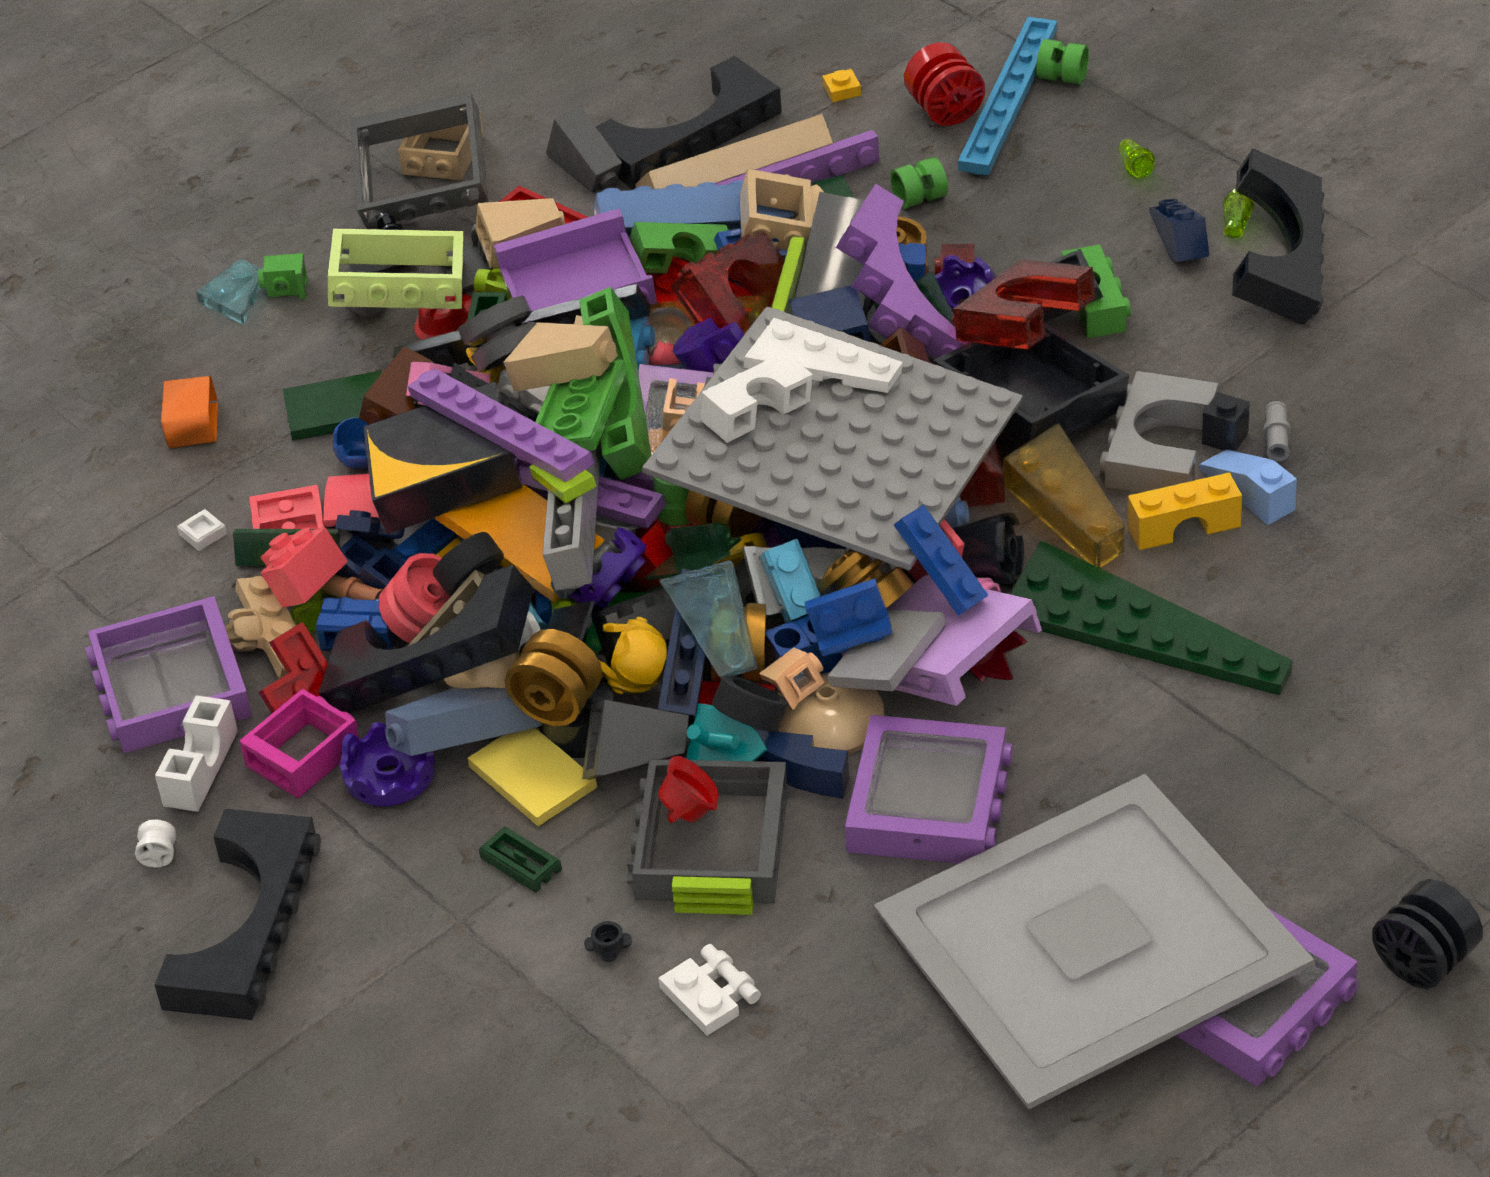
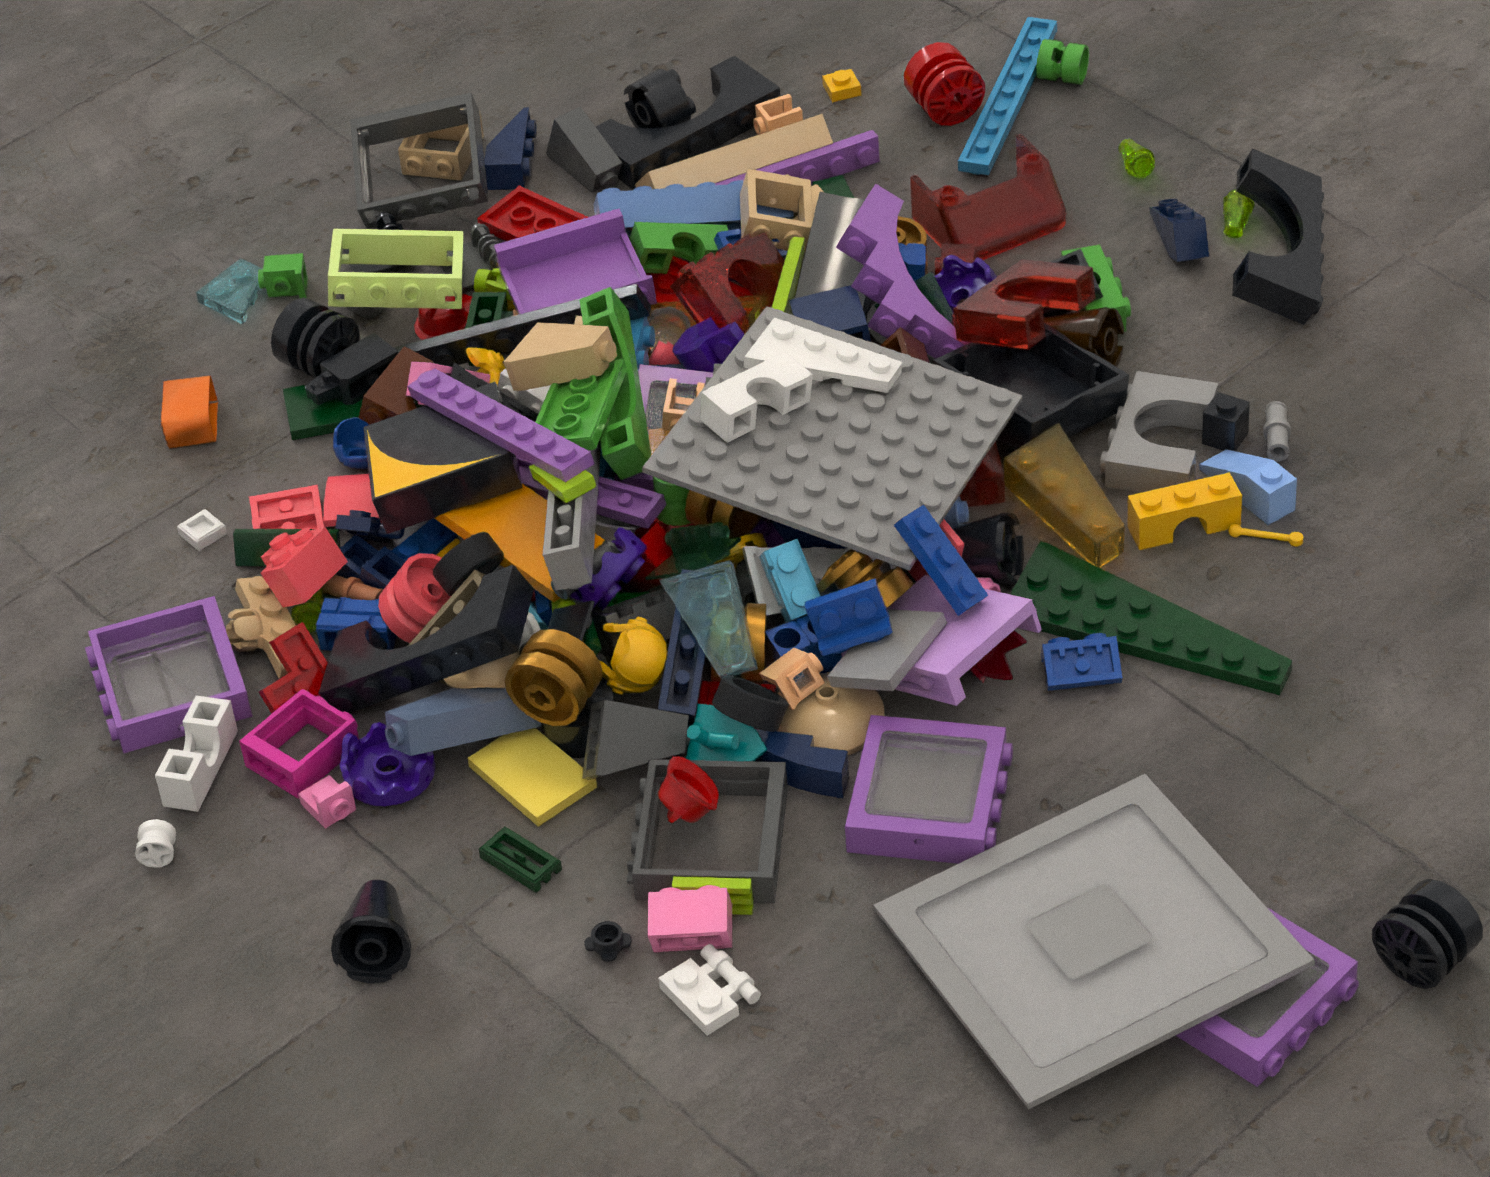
black arch [154,809,321,1020] -> none
dark grey wheel [457,295,536,373] -> none
tan slope [475,198,565,268] -> none
bright green wheel [890,157,948,210] -> none
none -> black wheel [271,297,360,378]
none -> bright pink bracket [298,775,356,829]
none -> black hinge [305,333,398,405]
none -> black cone [331,880,411,984]
none -> dark blue slope [484,107,537,190]
none -> black brick [624,69,696,129]
none -> bright pink brick [648,885,732,952]
none -> light nougat window [753,94,803,135]
none -> clear red windscreen [910,134,1066,263]
none -> dark brown cone [1039,307,1124,367]
none -> blue bracket [1040,633,1123,691]
none -> yellow hinge [1228,524,1304,547]

